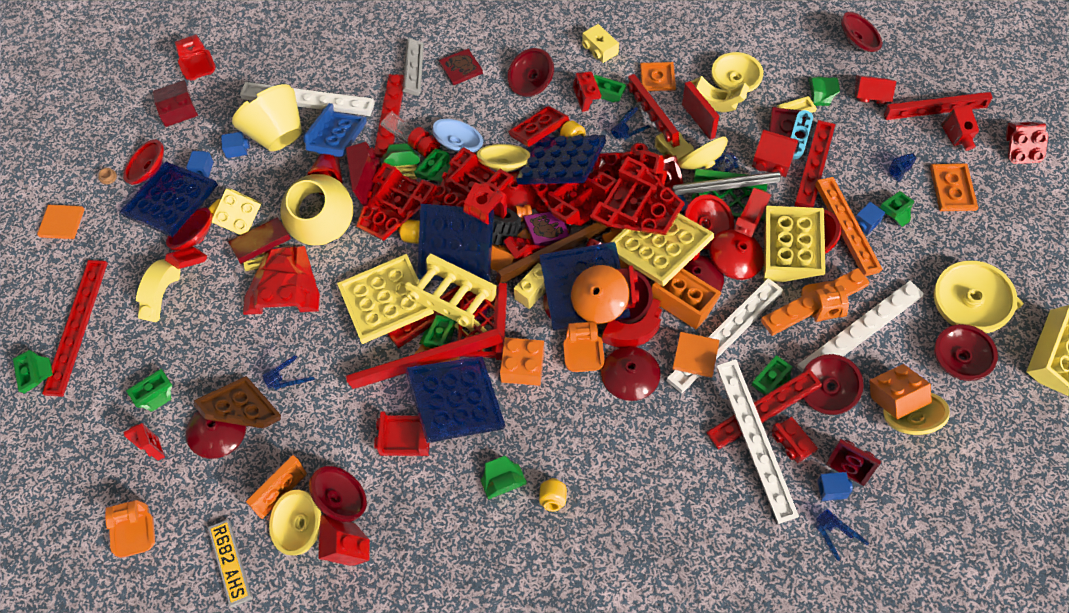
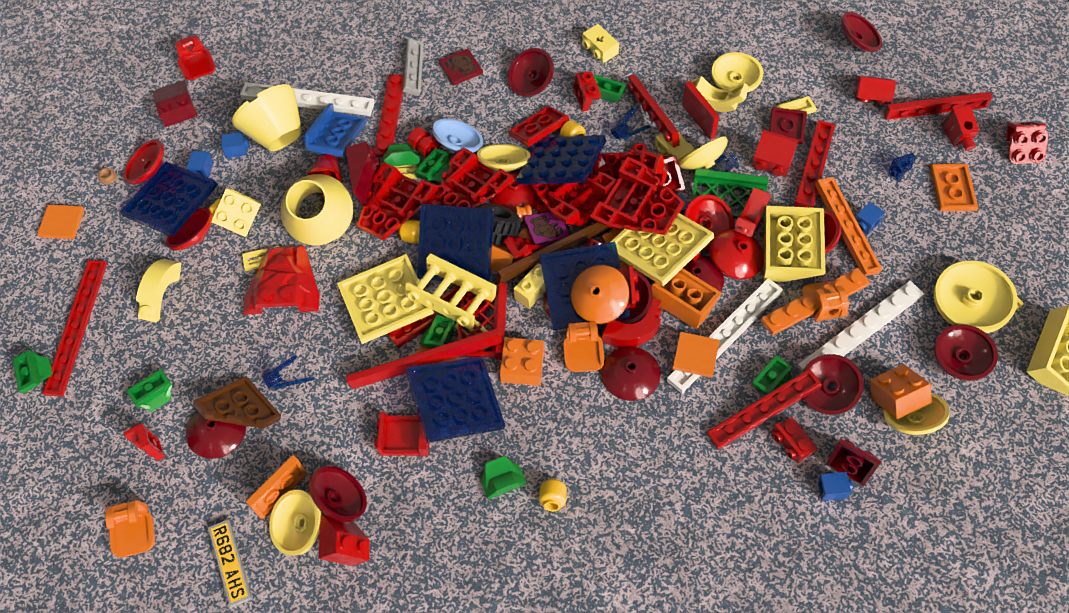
red tile [165,247,207,269] -> none
dark red tile [228,217,291,264] -> none
clear tile [380,111,415,144] -> none
red piece [463,182,507,225] -> none
orange tile [640,62,676,91] -> none
axle [672,172,781,195] -> none
white plate [716,359,799,524] -> none
medium azure beam [791,110,813,160] -> none
green slope [808,76,840,106] -> none
clear blue plant [816,509,869,561] -> none
green slope [879,191,915,227] -> none

